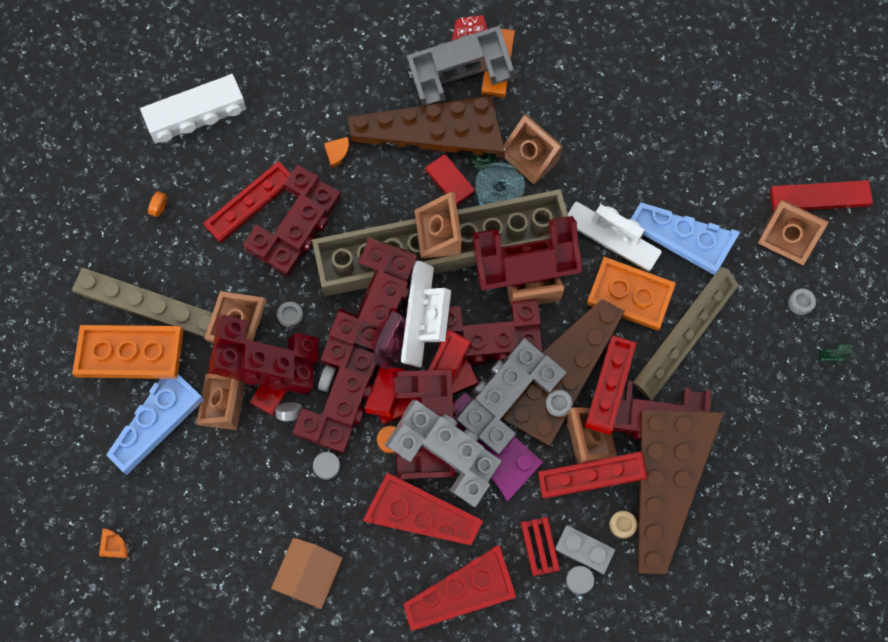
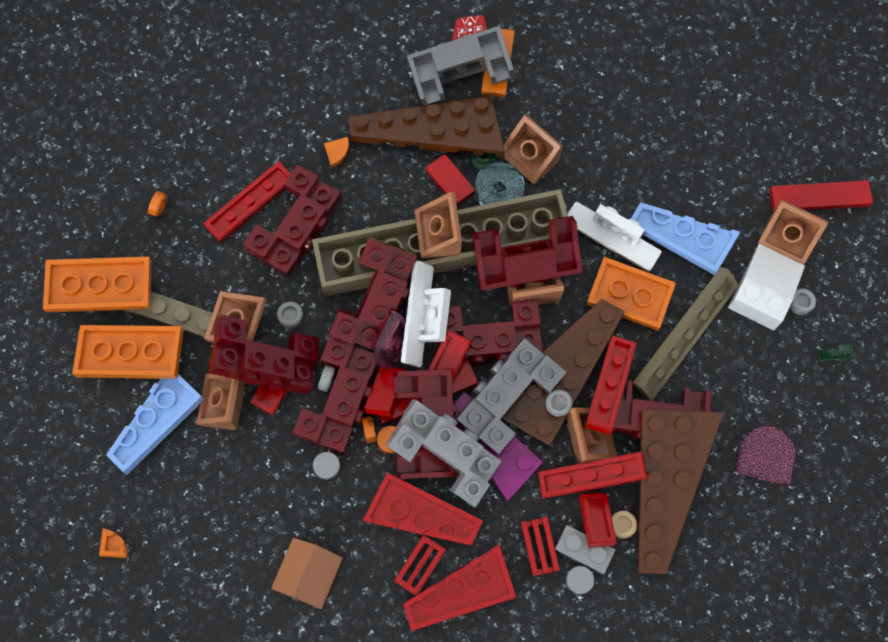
white brick [140,74,246,143] -> none
light grey tile [275,402,302,421] -> none
none -> orange plate [43,257,152,312]
none -> orange tile [362,416,377,444]
none -> red tile [394,535,446,596]
none -> red tile [579,492,617,548]
none -> white slope [728,244,805,330]
none -> clear pink tile [736,426,795,486]

